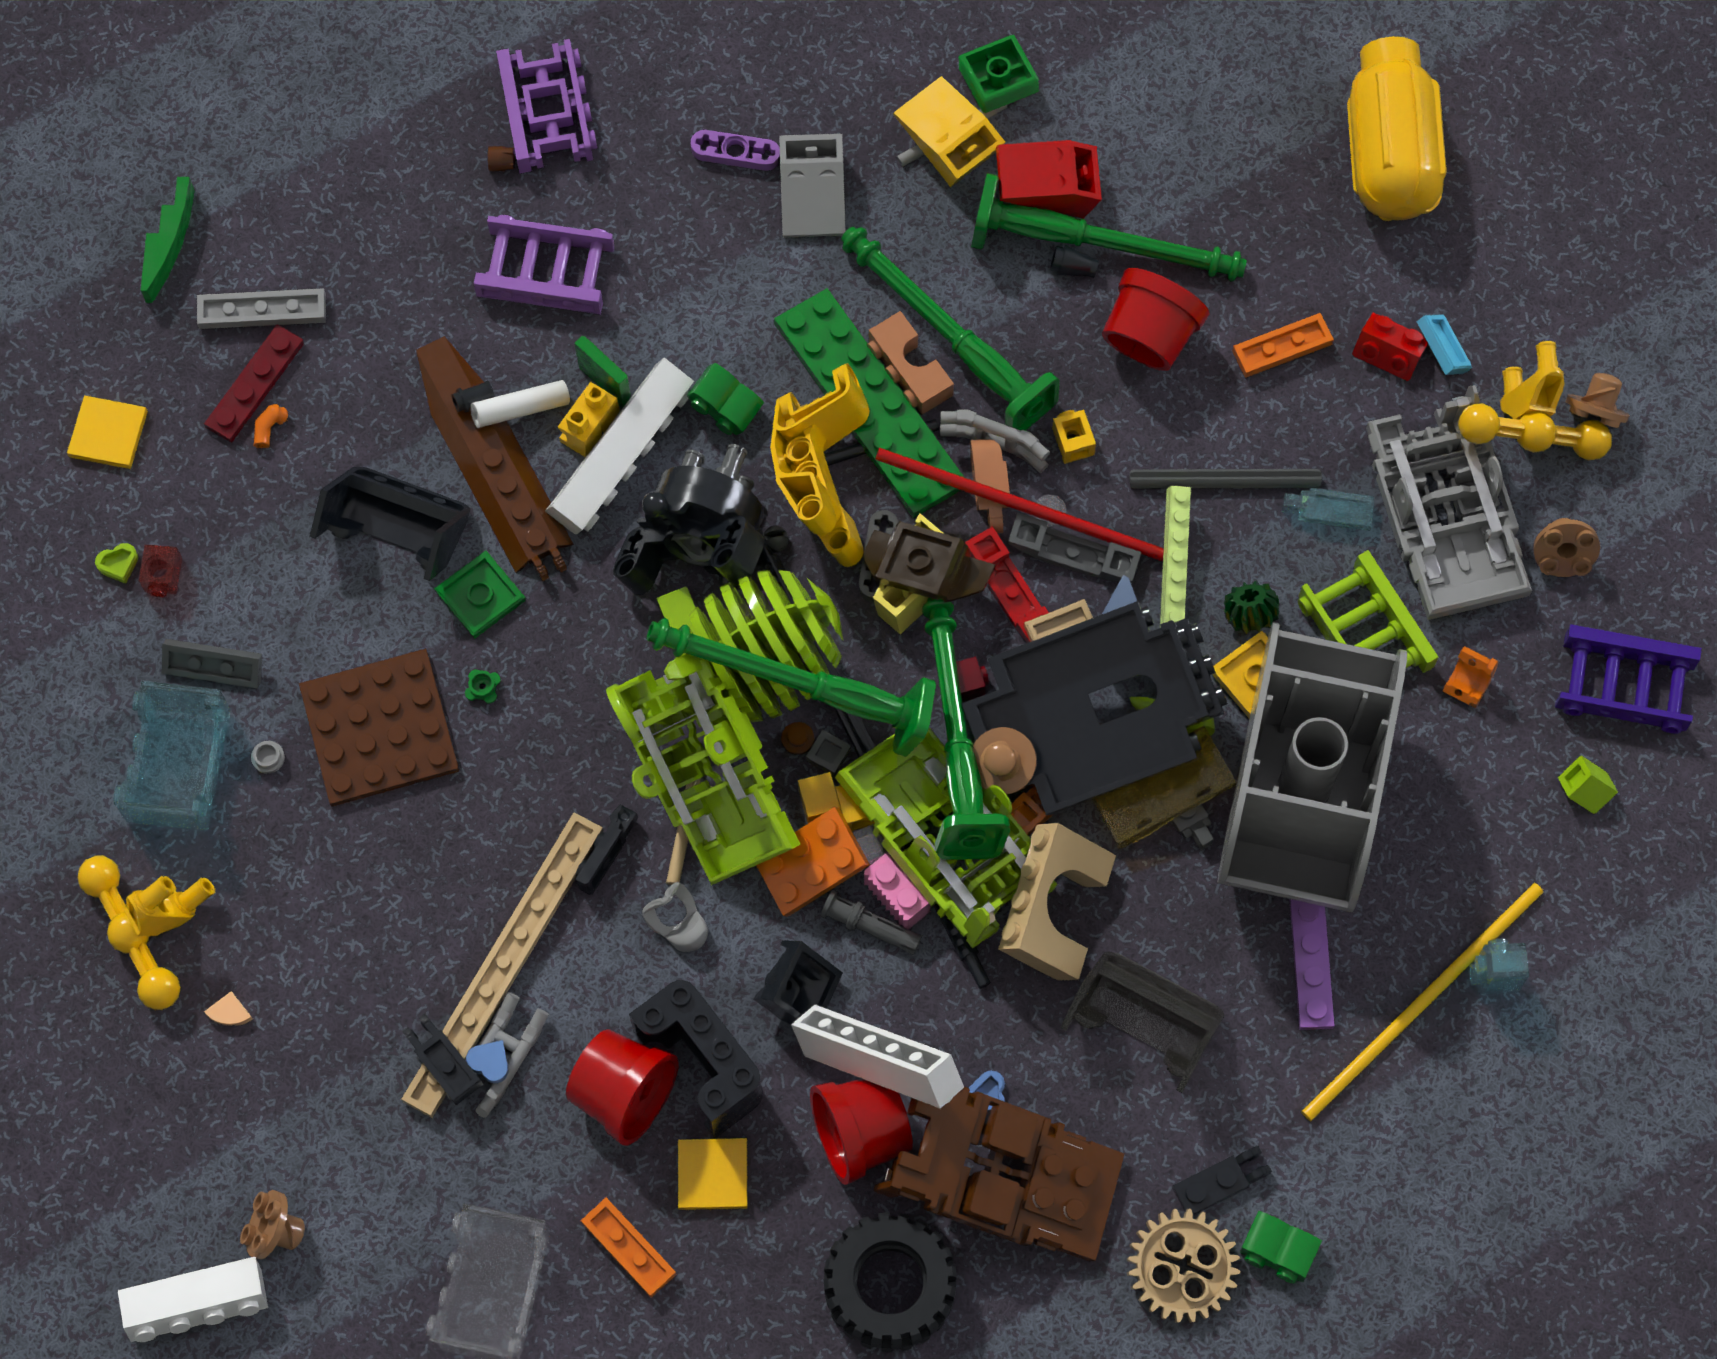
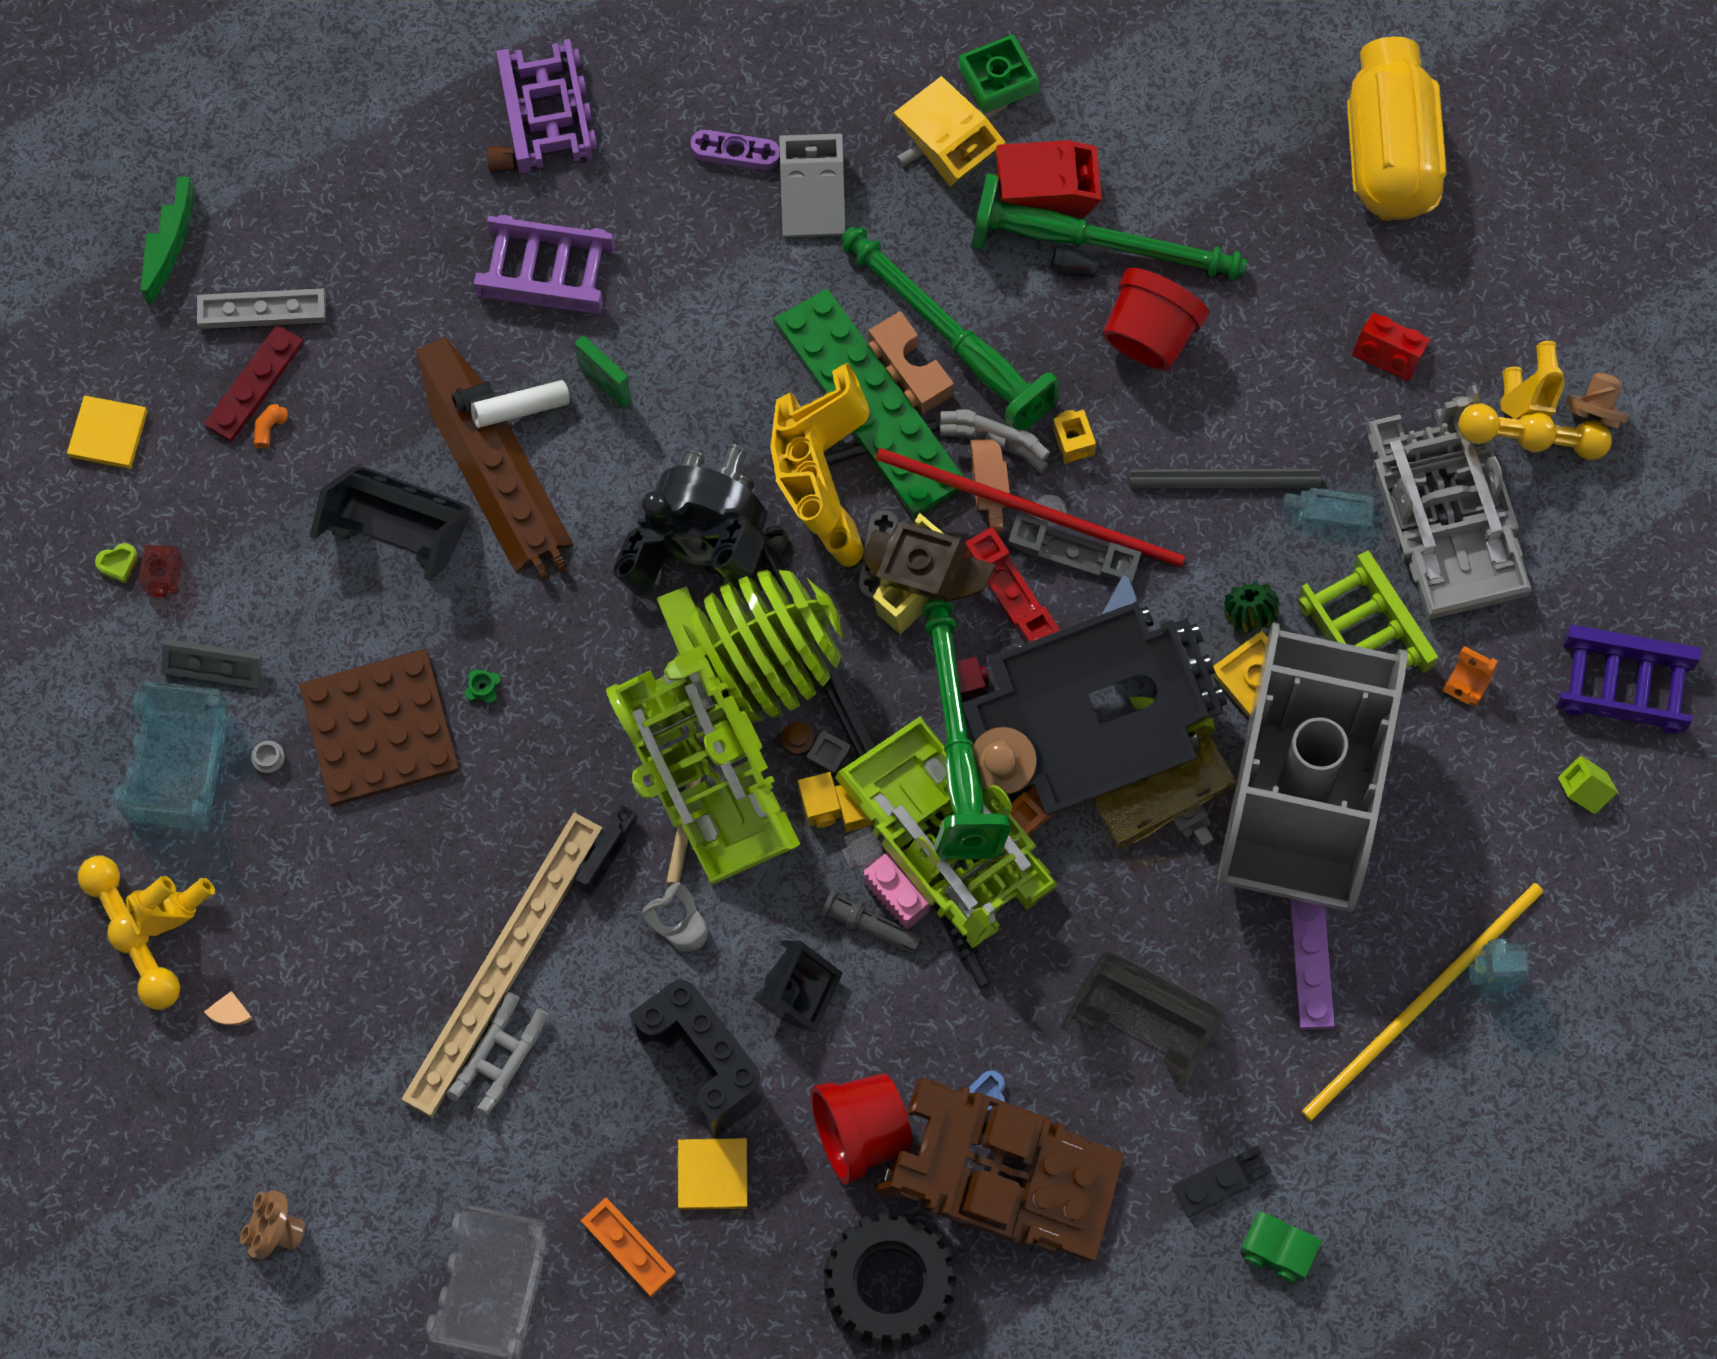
white brick [118,1257,268,1342] -> none
black hinge [402,1014,483,1105] -> none
green tile [434,550,526,639] -> none
medium blue tile [466,1040,508,1083] -> none
white brick [545,358,694,534] -> none
yellow hips [558,382,620,457] -> none
red piece [566,1029,679,1146] -> none
green piece [646,618,936,757] -> none
green brick [687,363,764,435] -> none
orange plate [756,807,870,917] -> none
white brick [791,1005,964,1108] -> none
tan arch [998,823,1116,980] -> none
tan tile [1024,599,1093,641] -> none
tan gear [1127,1209,1240,1323] -> none
yellowish green piece [1160,486,1191,628] -> none
orange plate [1232,313,1334,378] -> none
medium azure tile [1417,315,1472,375] -> none
medium nougat plate [1533,518,1600,577] -> none

